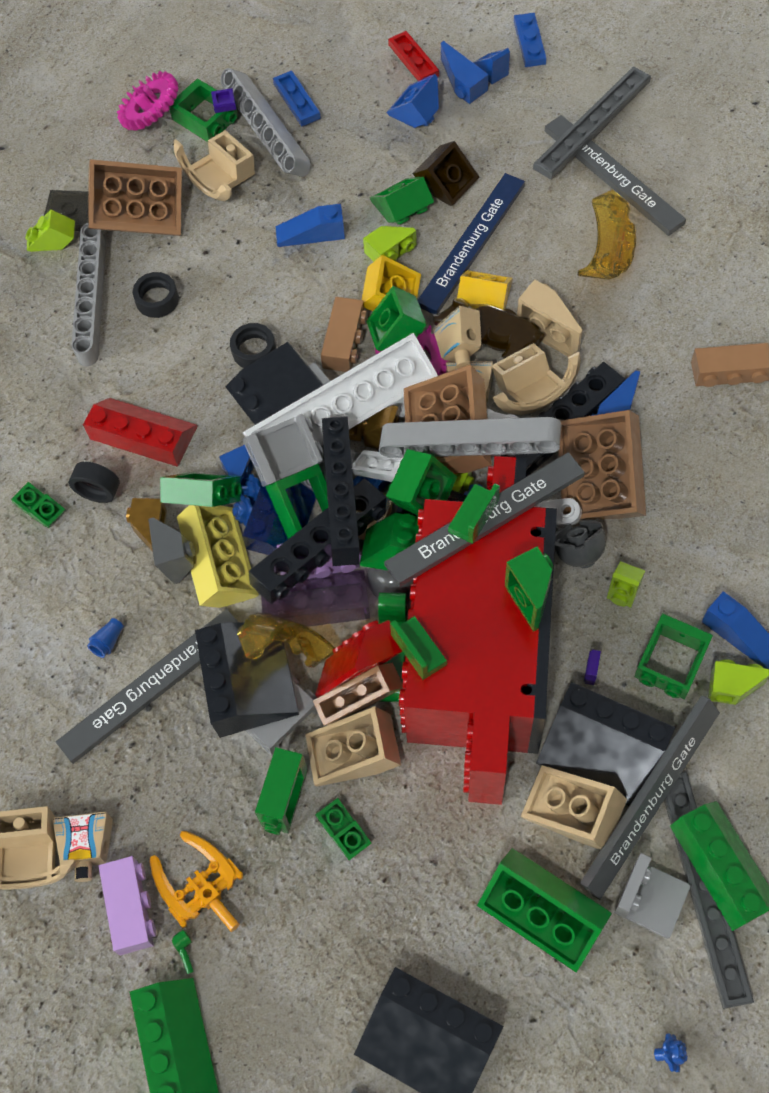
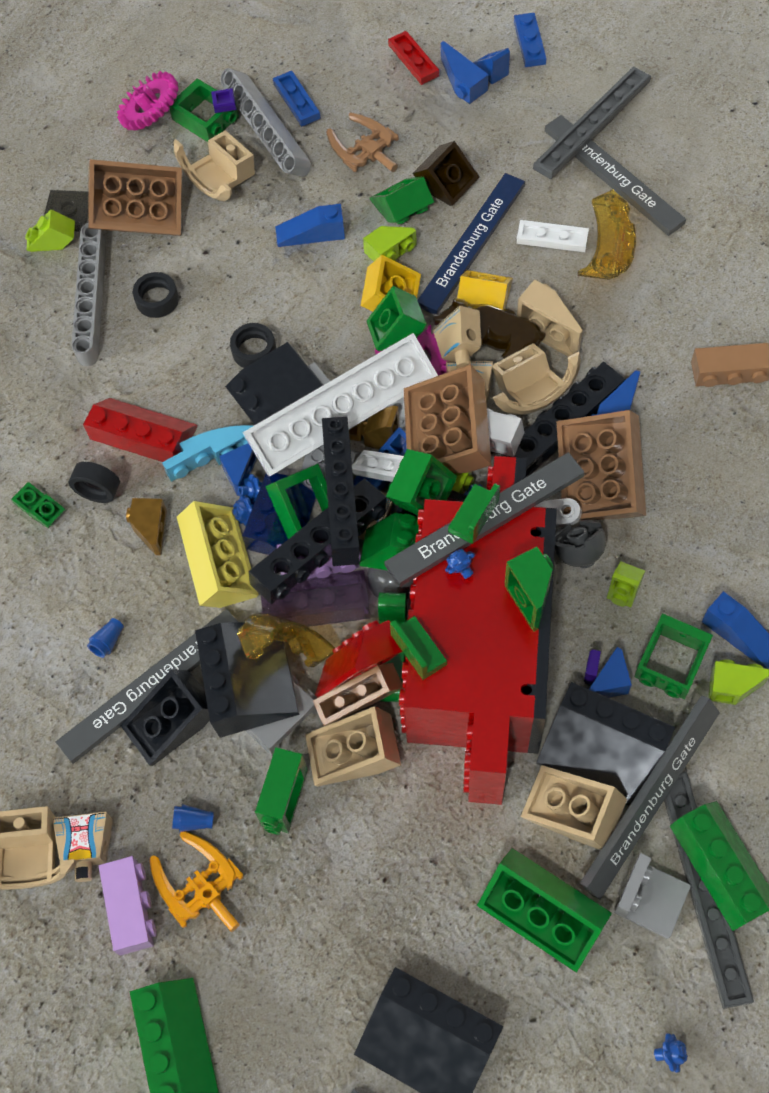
dark grey slope [148,518,195,584] -> none
window [160,472,242,507] -> none
green hand [172,930,194,974] -> none
light grey panel [242,414,324,487] -> none
green slope [315,798,372,860] -> none
medium nougat brick [321,297,368,372] -> none
light grey beam [379,417,562,458] -> none
blue slope [386,74,439,128] -> none
none -> black slope [120,669,210,766]
none -> medium azure slope [162,425,253,482]
none -> blue cone [172,804,214,832]
none -> medium nougat bar [326,113,399,172]
none -> blue plant [445,549,475,579]
none -> white plate [516,220,589,252]
none -> blue slope [589,647,632,698]

